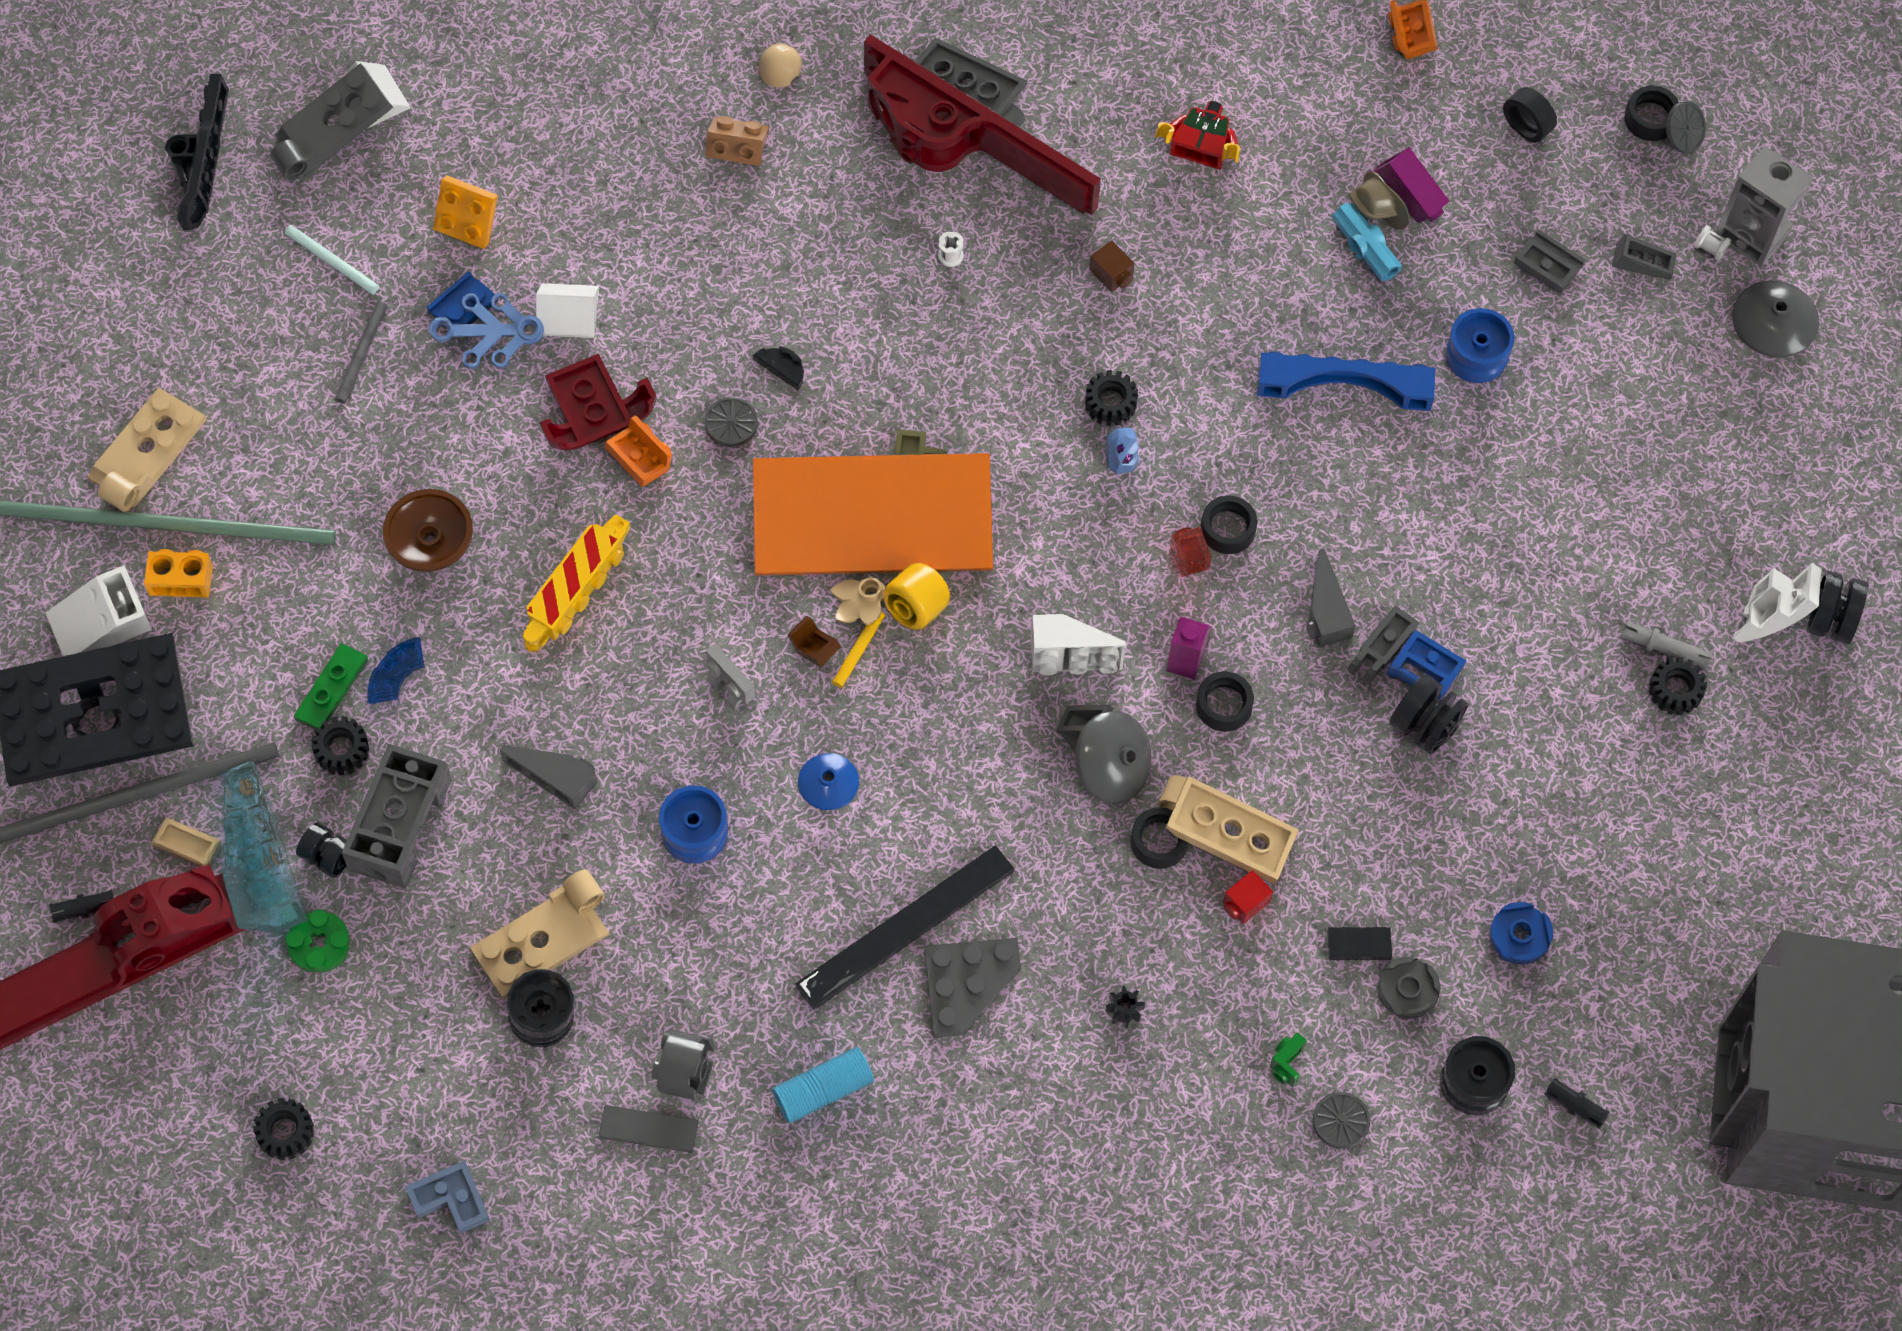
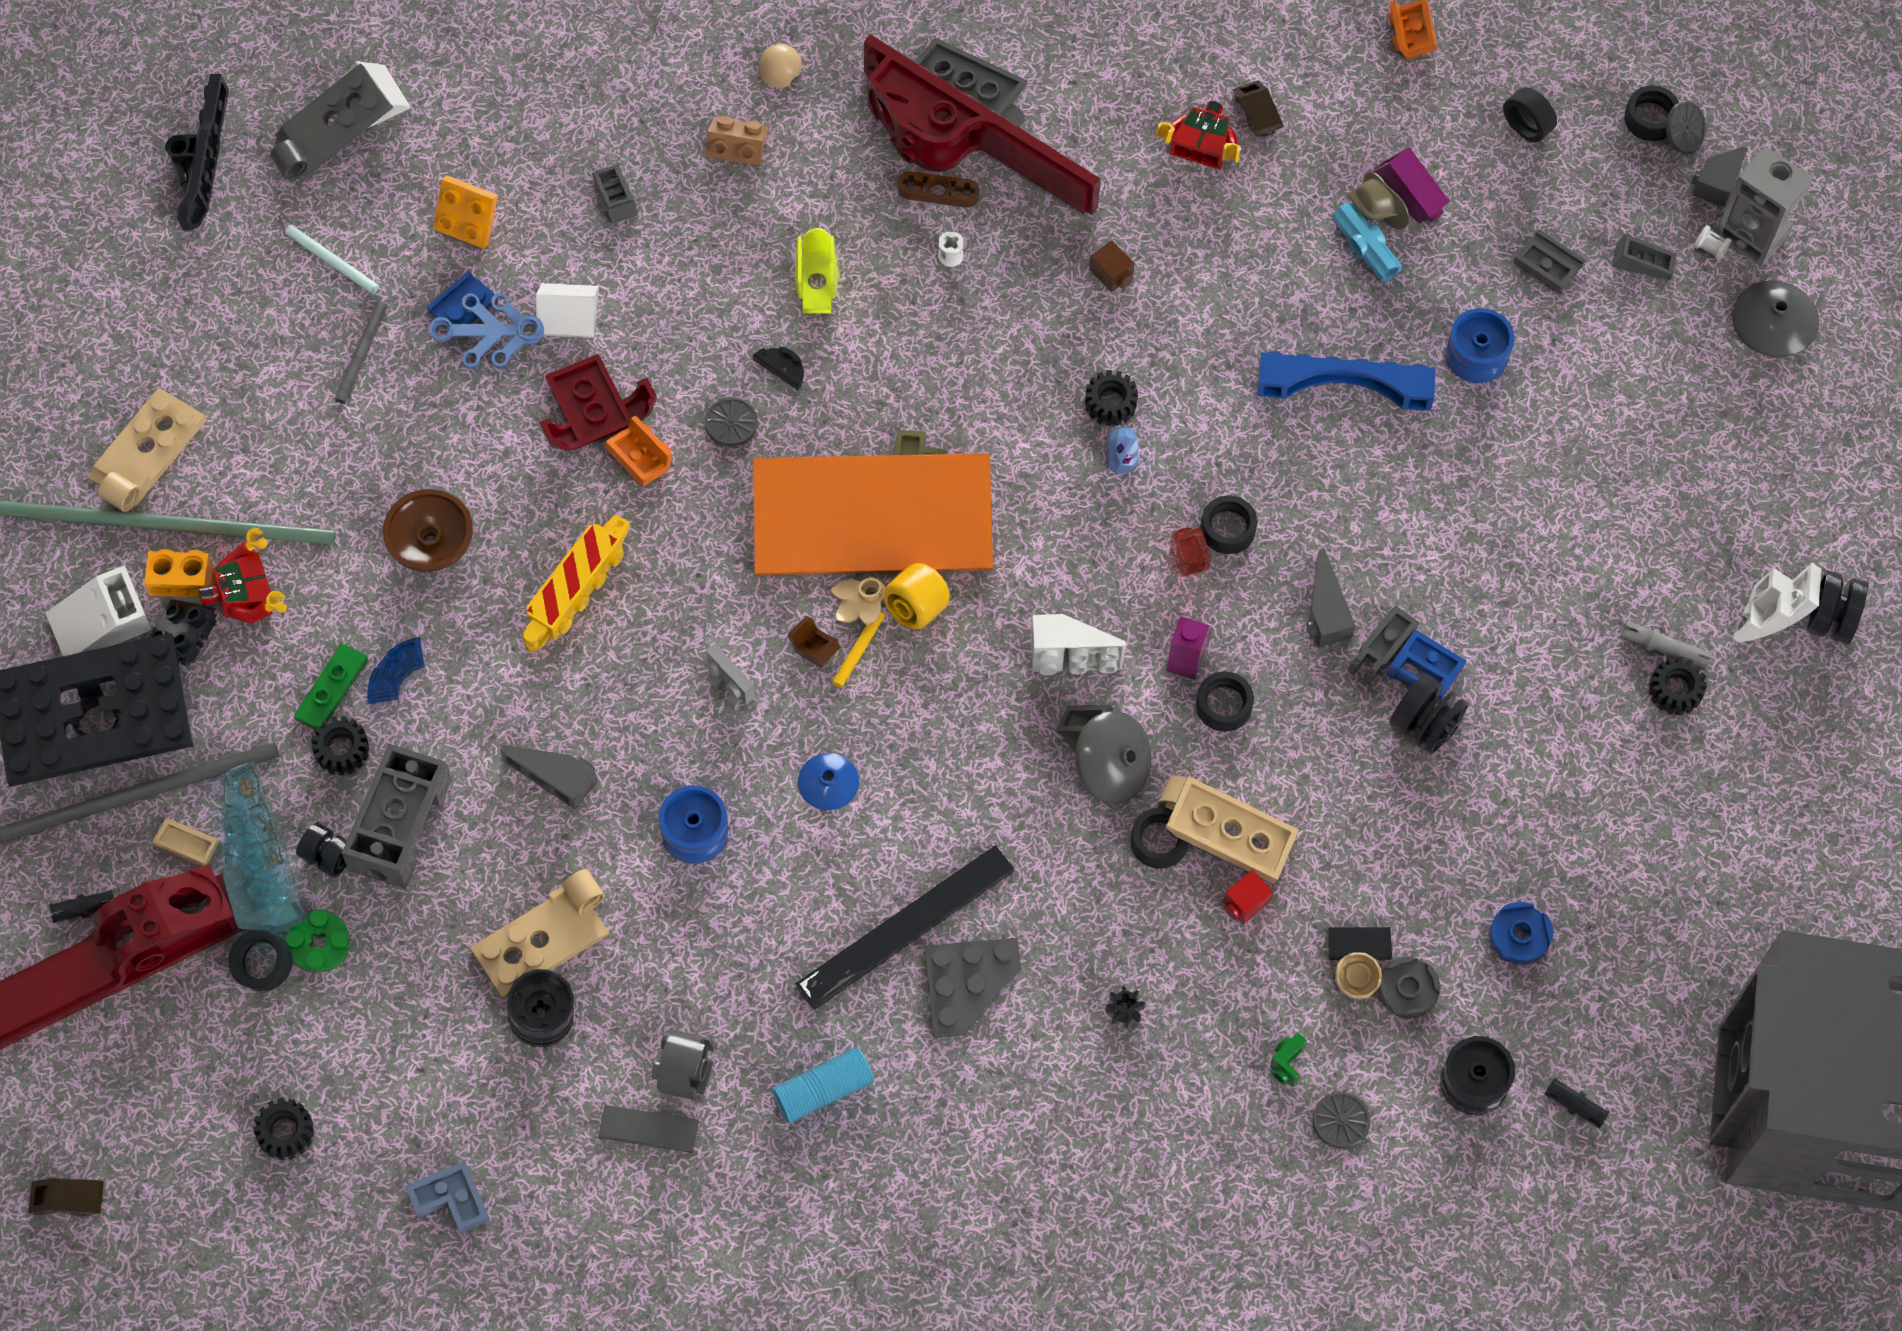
none -> dark brown slope [28,1178,104,1217]
none -> black hinge [149,599,217,667]
none -> torso [198,528,287,624]
none -> black tyre [229,930,292,991]
none -> dark grey slope [592,164,638,223]
none -> neon yellow piece [795,228,840,313]
none -> reddish brown beam [898,171,979,207]
none -> dark brown slope [1233,80,1283,136]
none -> tan hair [1334,952,1382,1000]
none -> dark grey slope [1691,147,1748,207]

